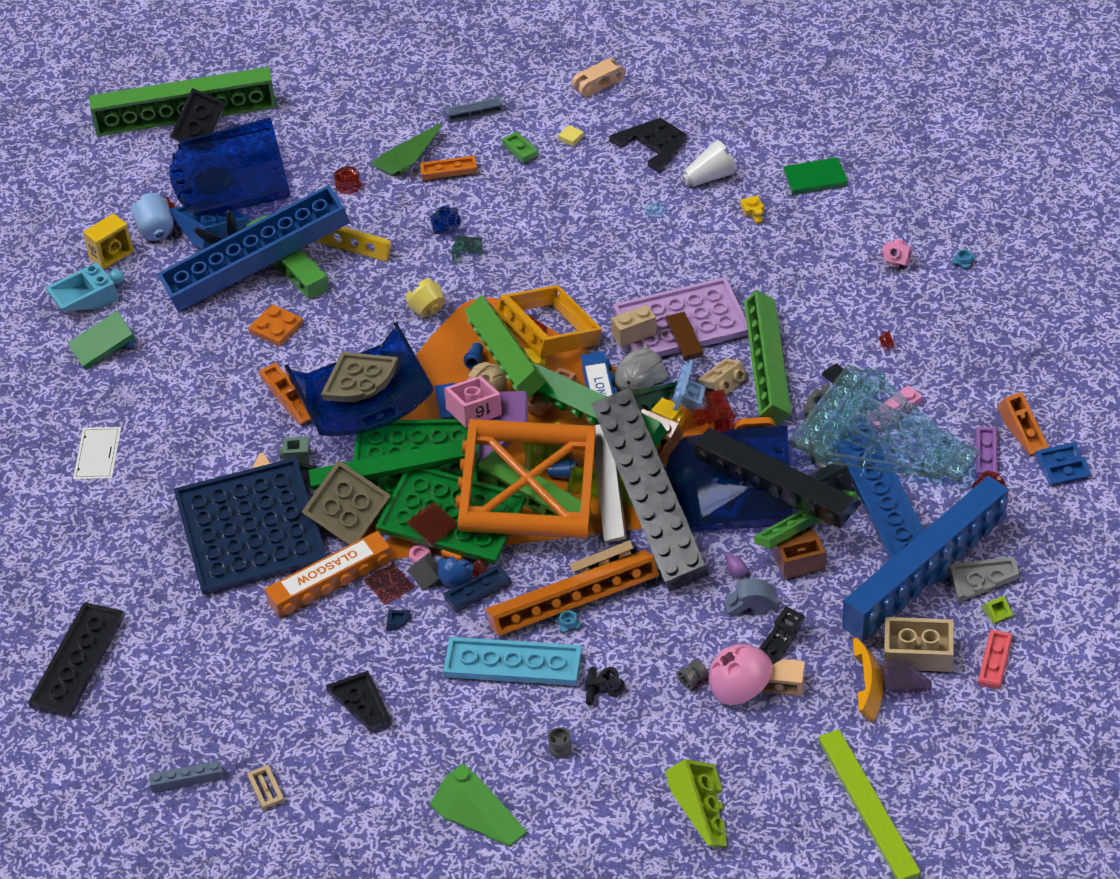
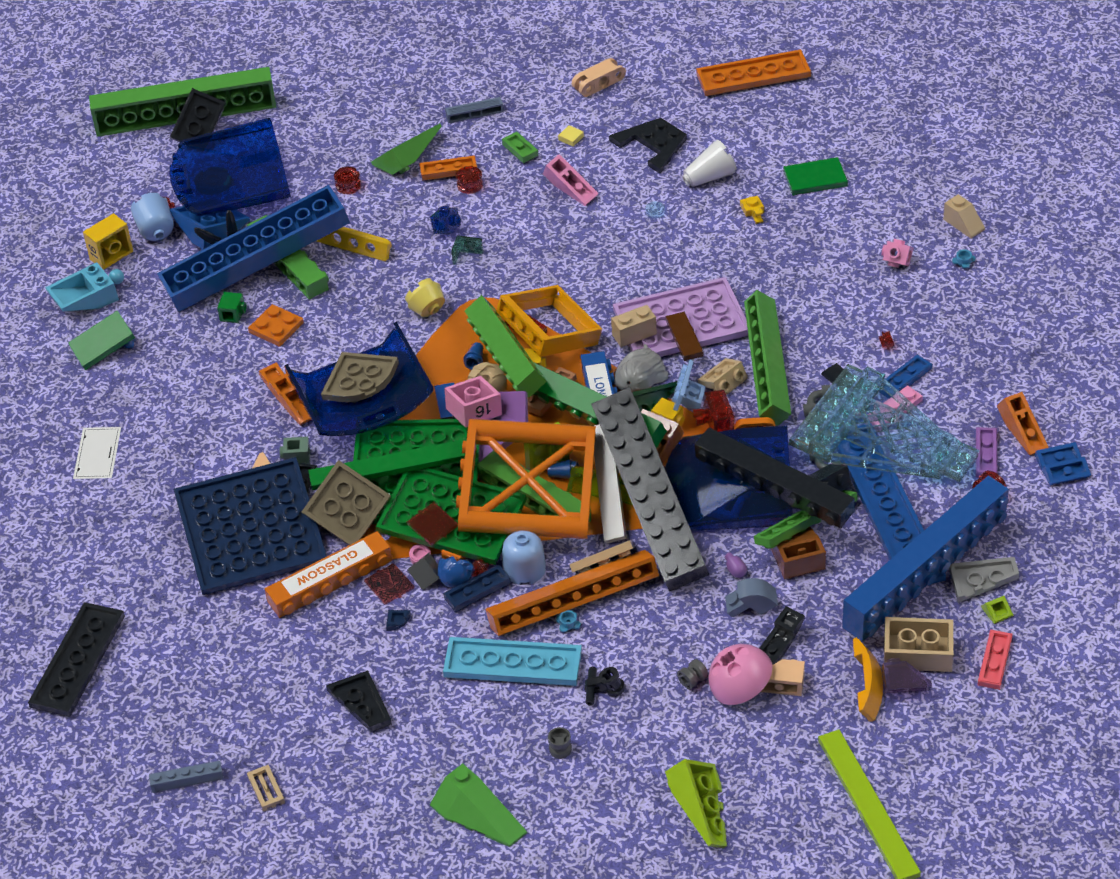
none -> green brick [217,292,247,323]
none -> clear red wheel [456,166,483,194]
none -> light blue cylinder [502,530,546,585]
none -> bright pink slope [543,154,599,206]
none -> orange plate [696,49,811,96]
none -> blue tile [876,354,933,399]
none -> tan slope [943,194,985,239]

